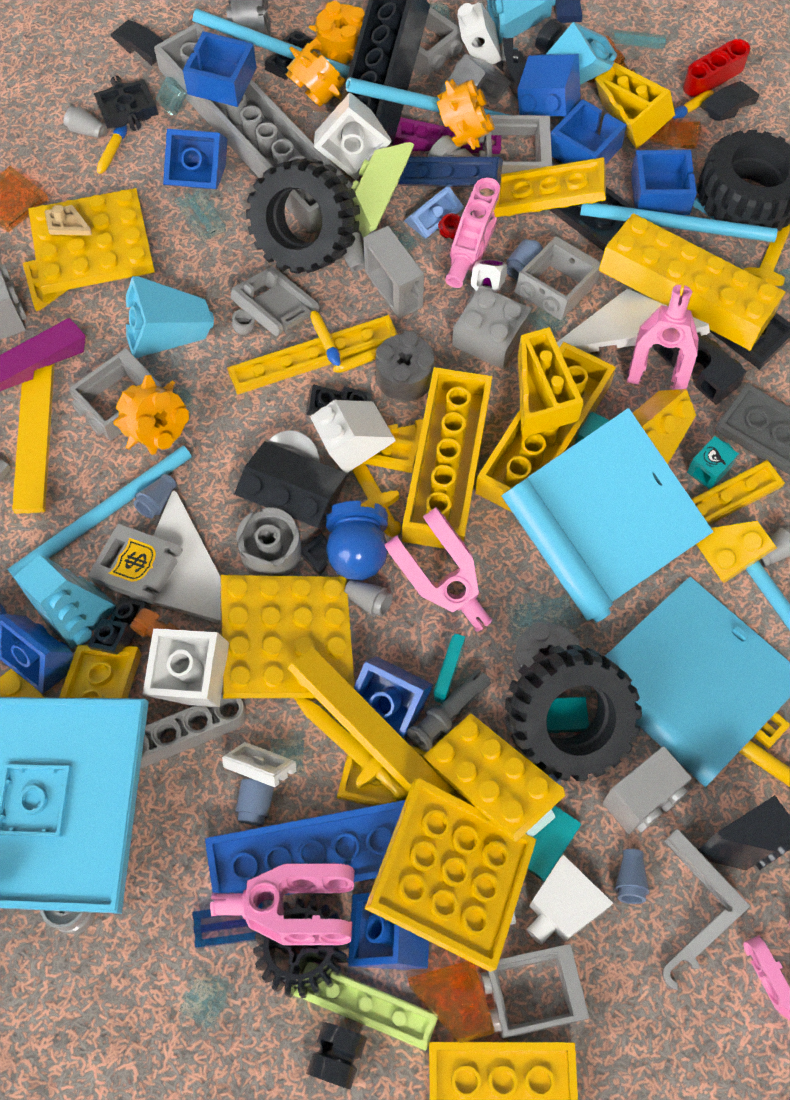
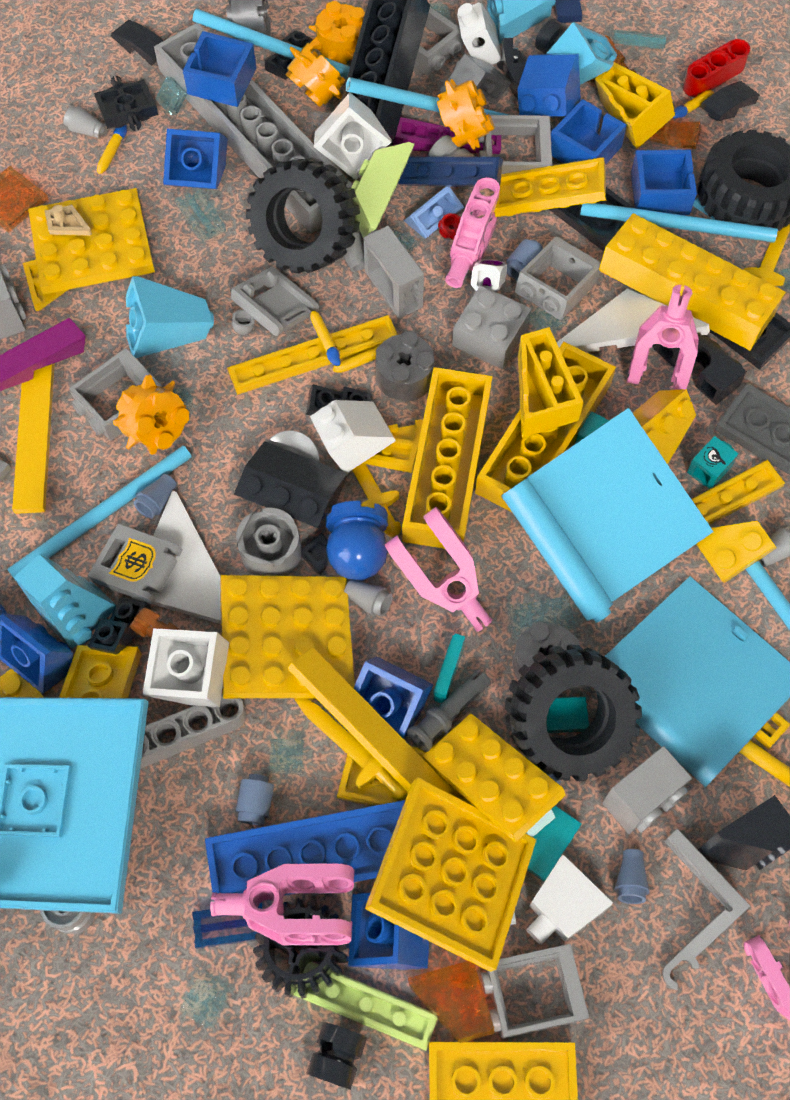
white tile [222,742,296,787] -> none

